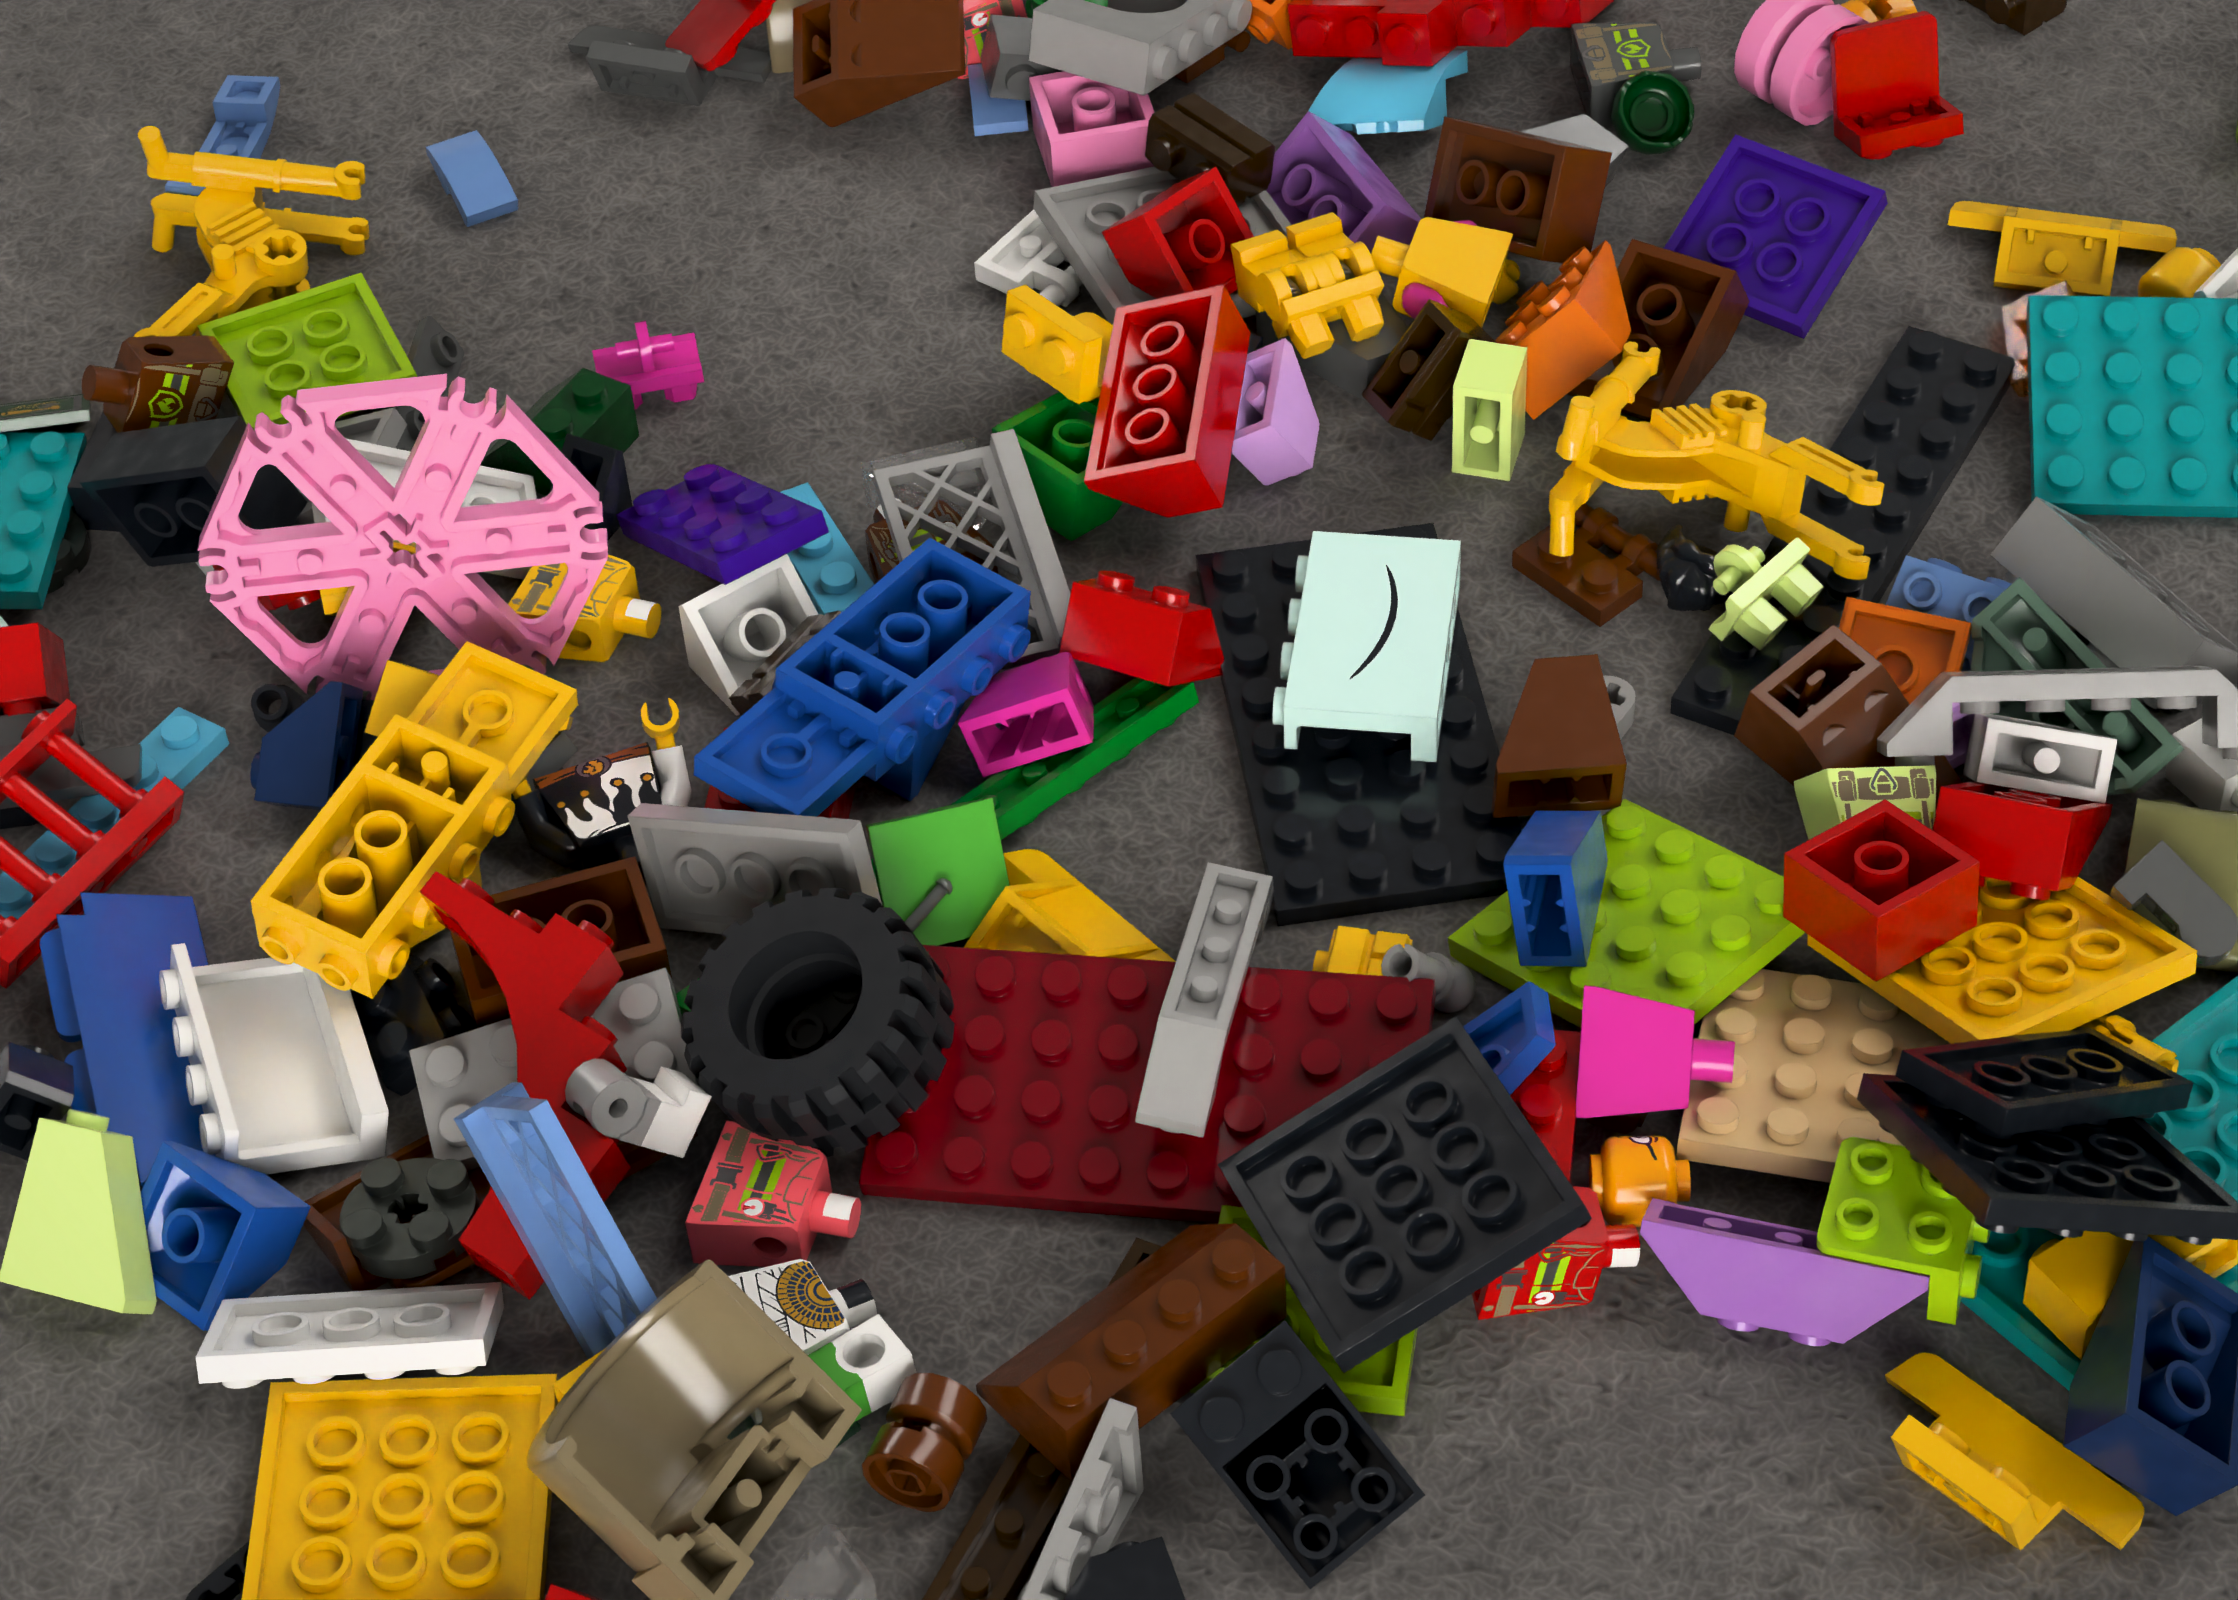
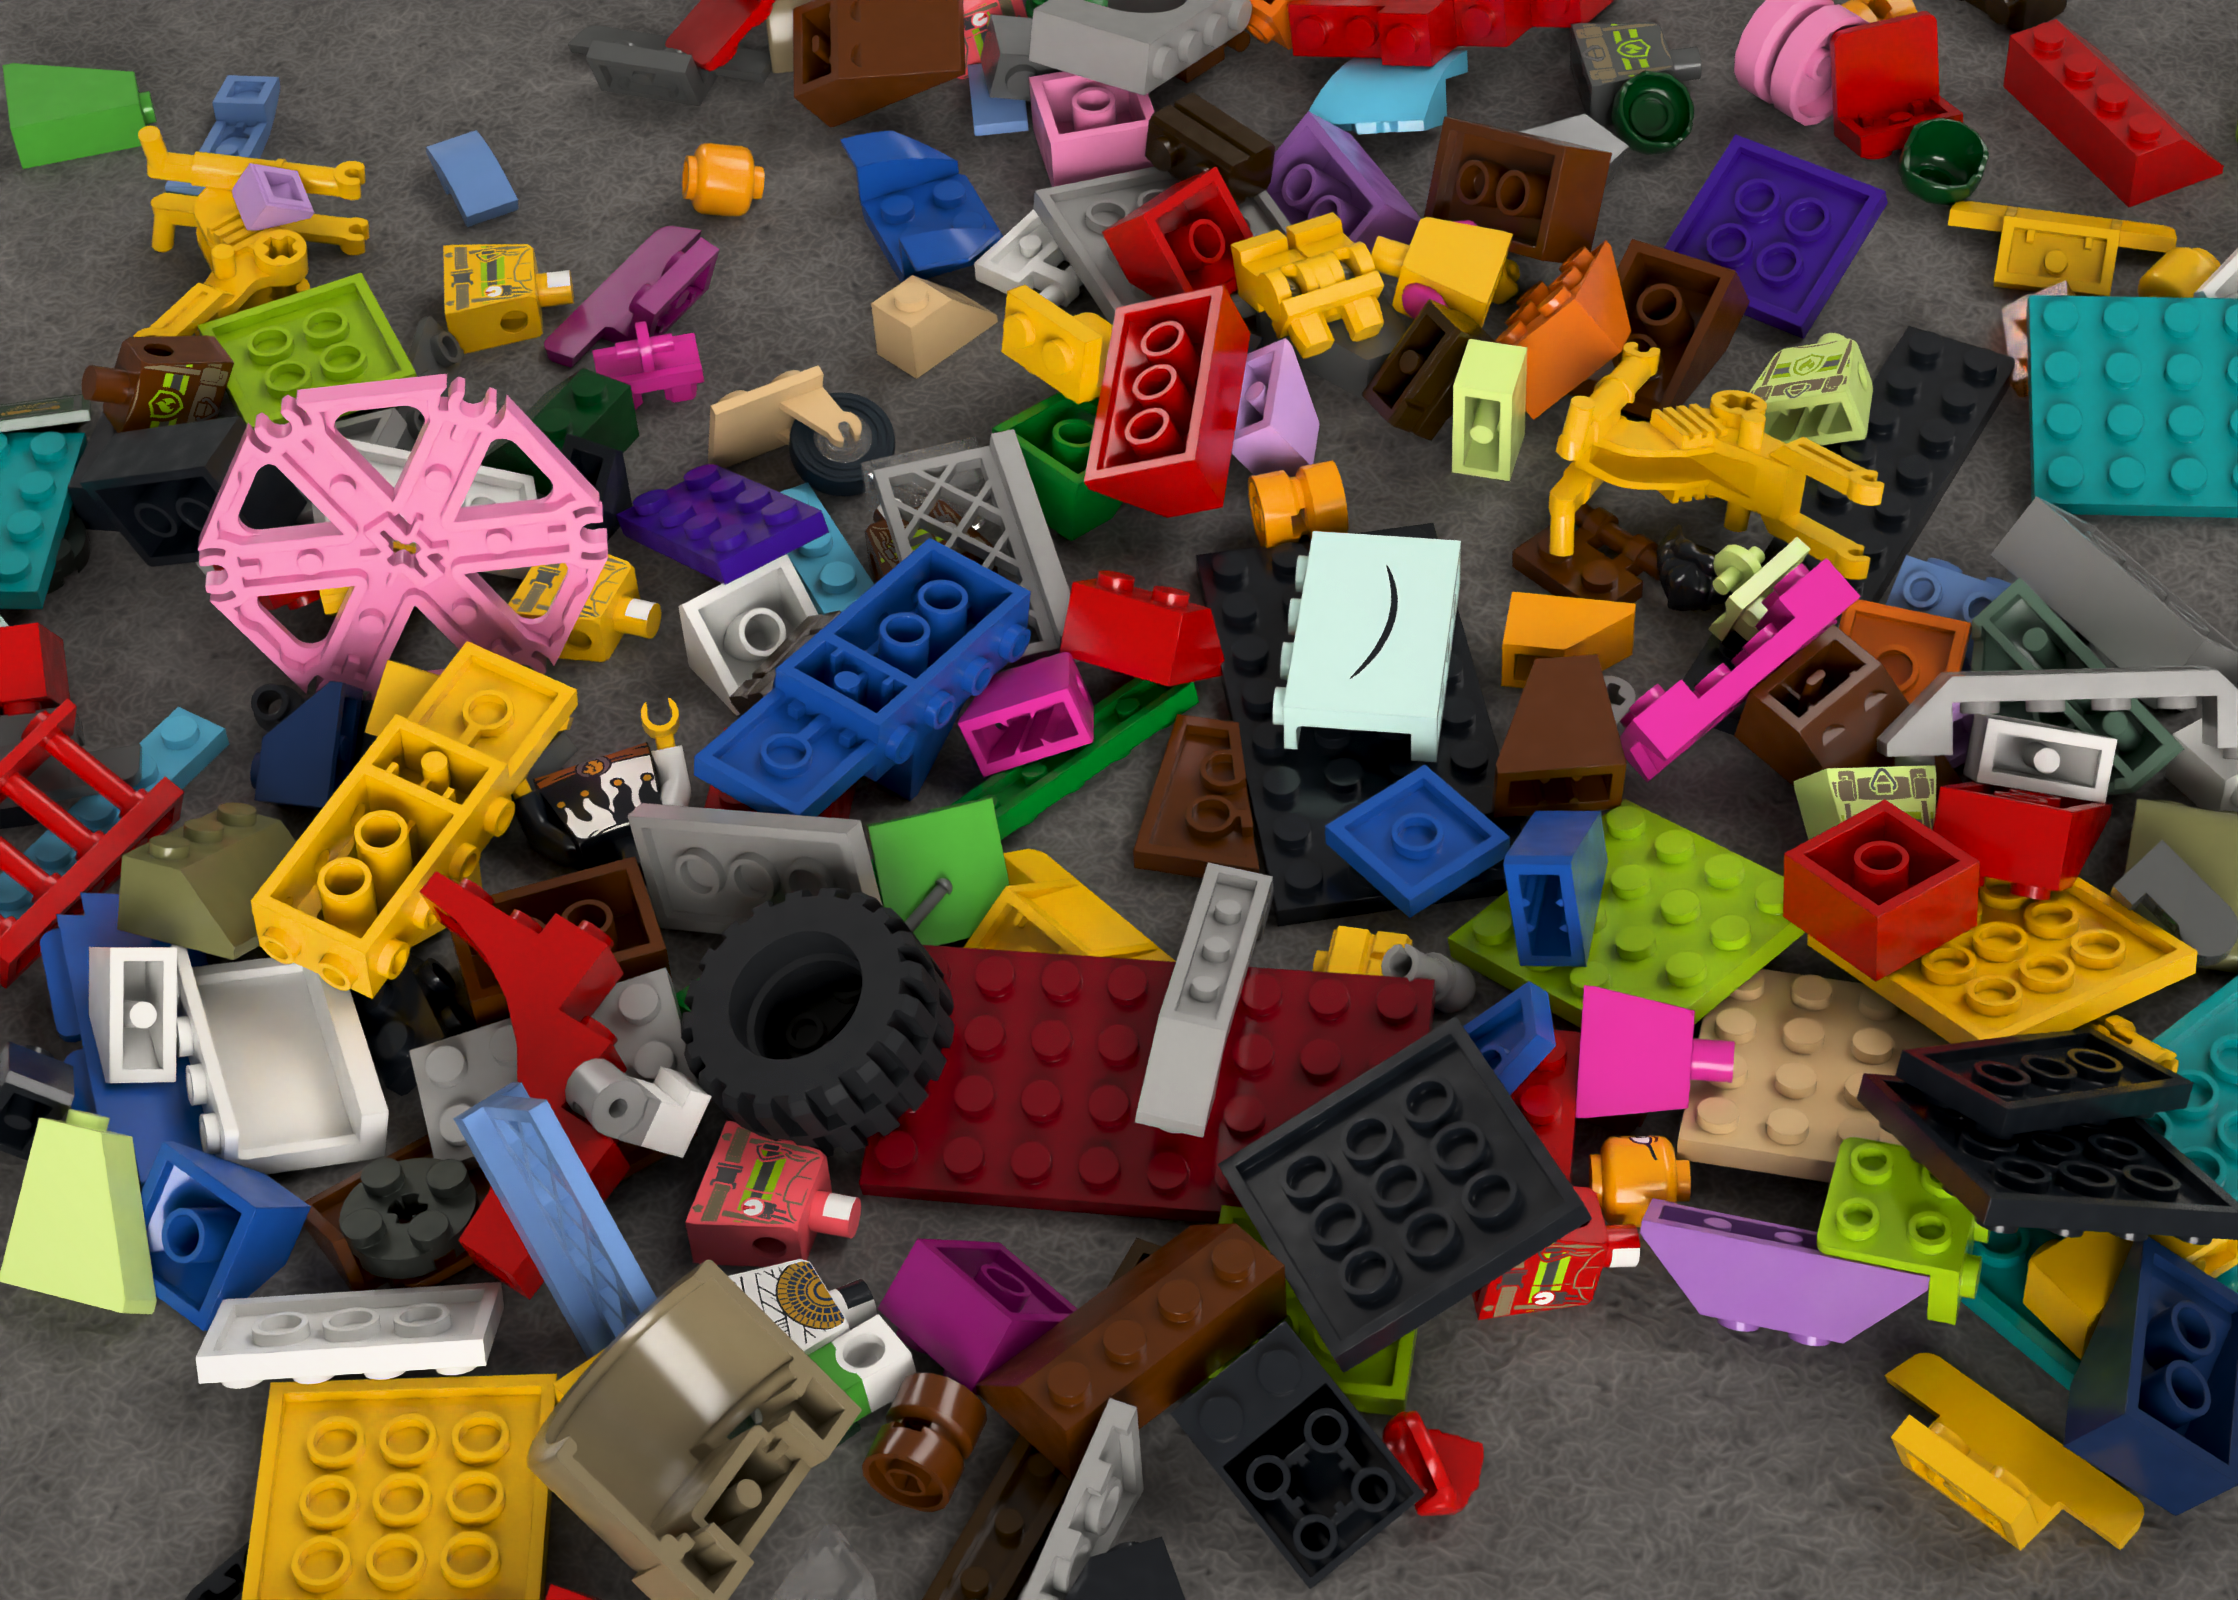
none -> bright green slope [2,63,157,169]
none -> white slope [89,947,177,1083]
none -> olive slope [117,802,296,960]
none -> lavender slope [232,163,315,231]
none -> yellow torso [443,244,574,354]
none -> magenta plate [544,226,719,368]
none -> light orange head [682,143,764,216]
none -> plate [708,365,895,496]
none -> blue piece [840,130,1003,283]
none -> tan slope [871,275,998,379]
none -> magenta slope [877,1238,1077,1396]
none -> reddish brown wing [1133,714,1260,878]
none -> light orange wheel [1248,460,1349,548]
none -> blue plate [1325,765,1510,918]
none -> red piece [1382,1410,1484,1516]
none -> light orange slope [1501,592,1636,688]
none -> dark pink piece [1619,558,1861,783]
none -> yellowish green torso [1749,333,1873,445]
none -> dark green hair [1898,117,1989,206]
none -> red slope [2003,19,2224,207]

